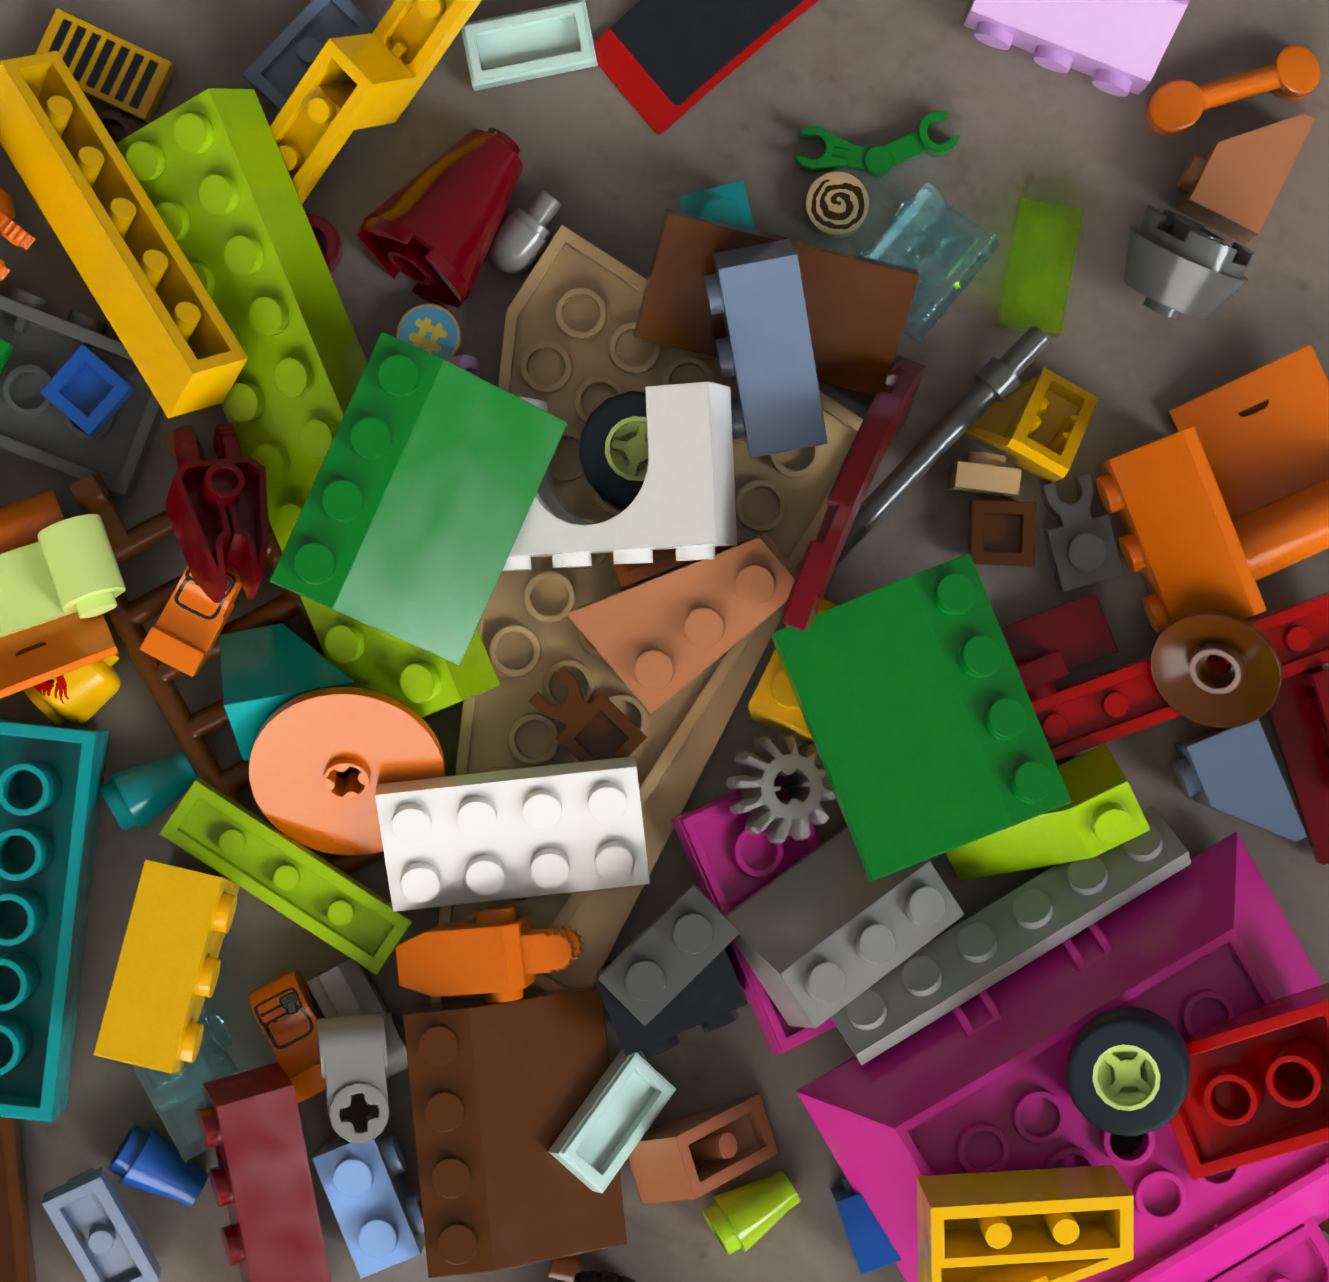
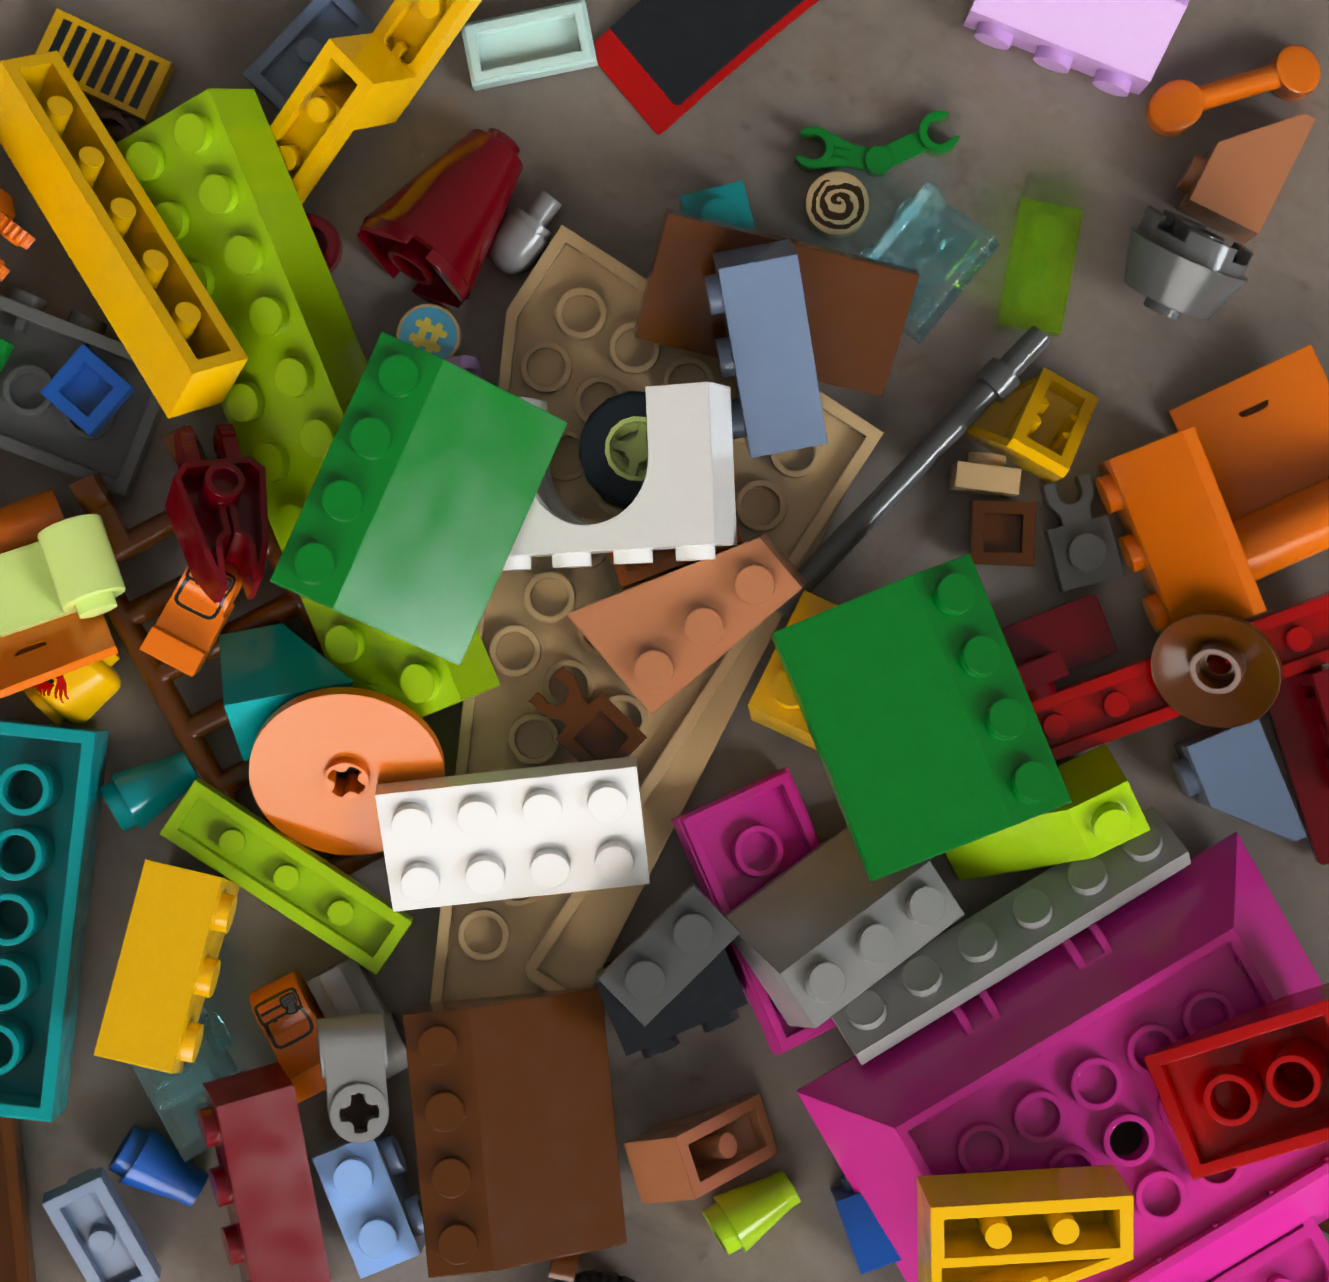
orange hinge [395,906,584,1003] -> none
light aqua tile [548,1048,676,1194] -> none
light grey gear [725,733,836,844] -> none
dark red tile [781,358,926,631] -> none
black wheel [1066,1006,1191,1137] -> none

